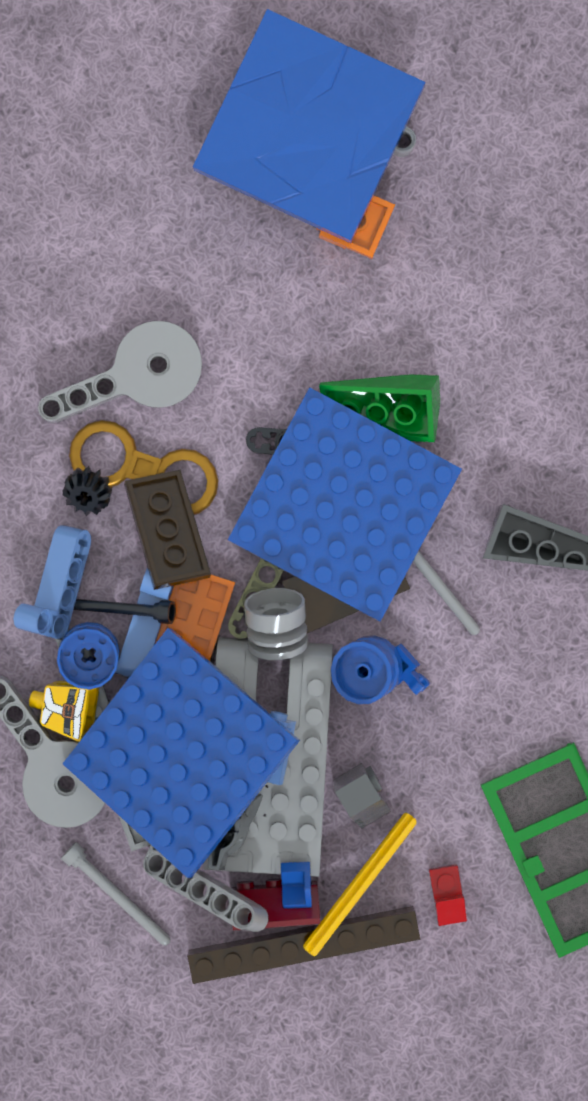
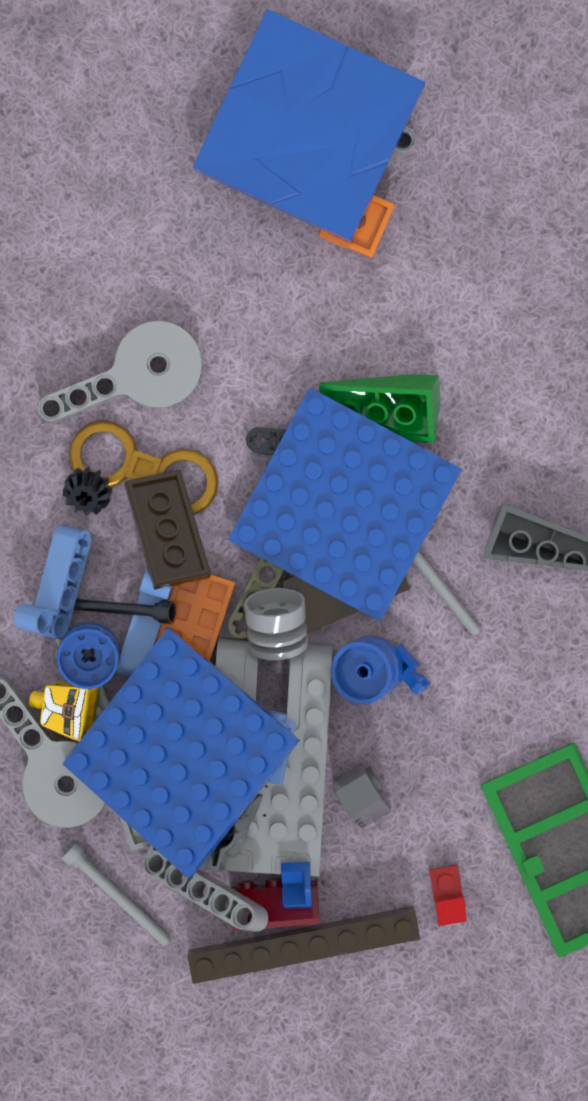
yellow axle [303,813,417,956] -> none

